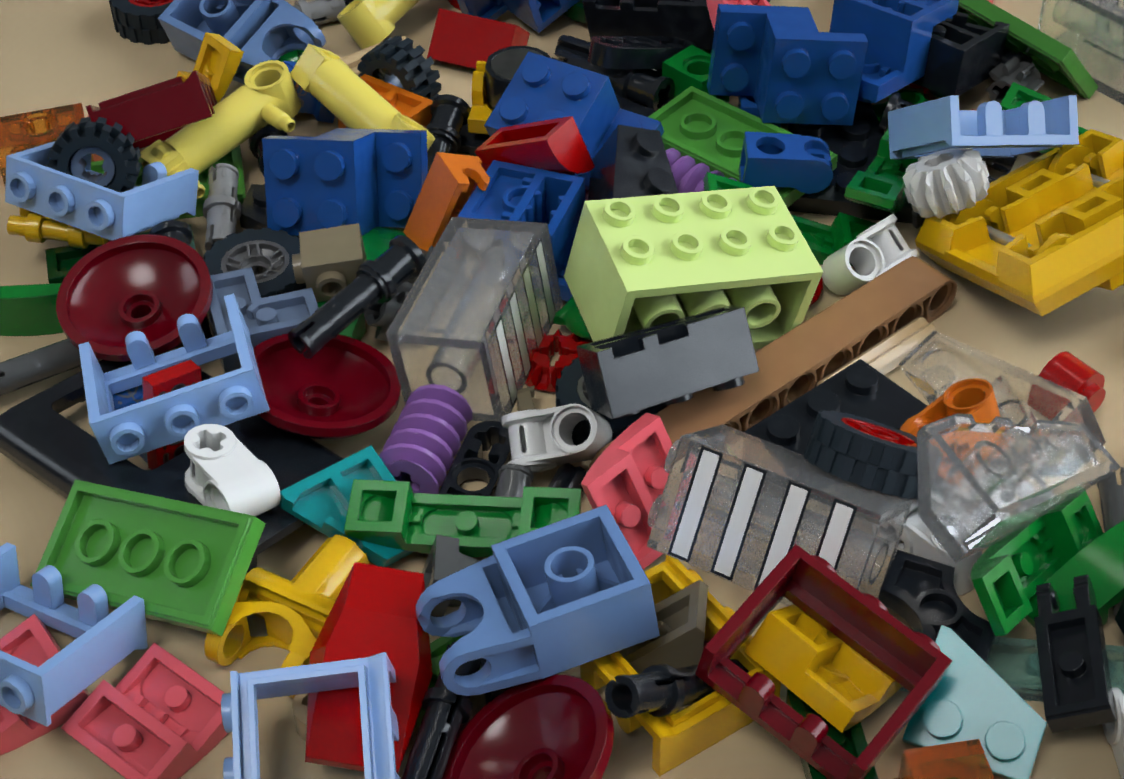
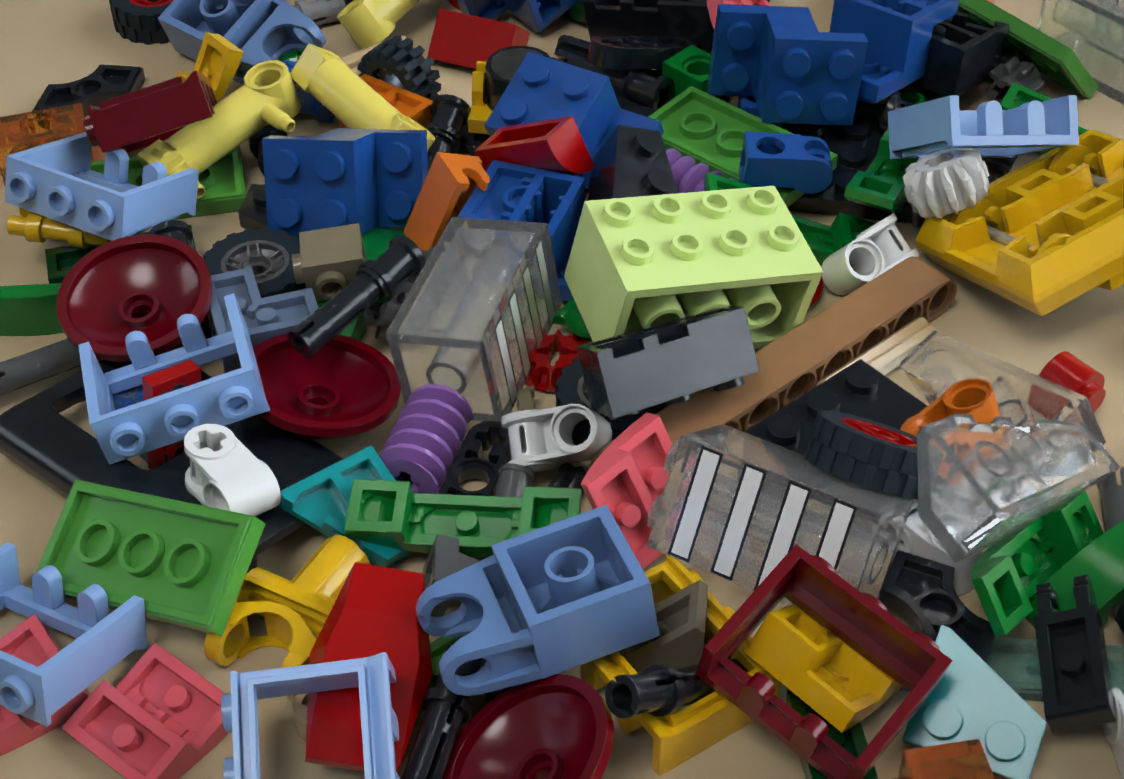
black bush [47,117,141,193] -> none
light grey pin [203,163,241,251] -> none
none -> black tile [33,64,145,126]

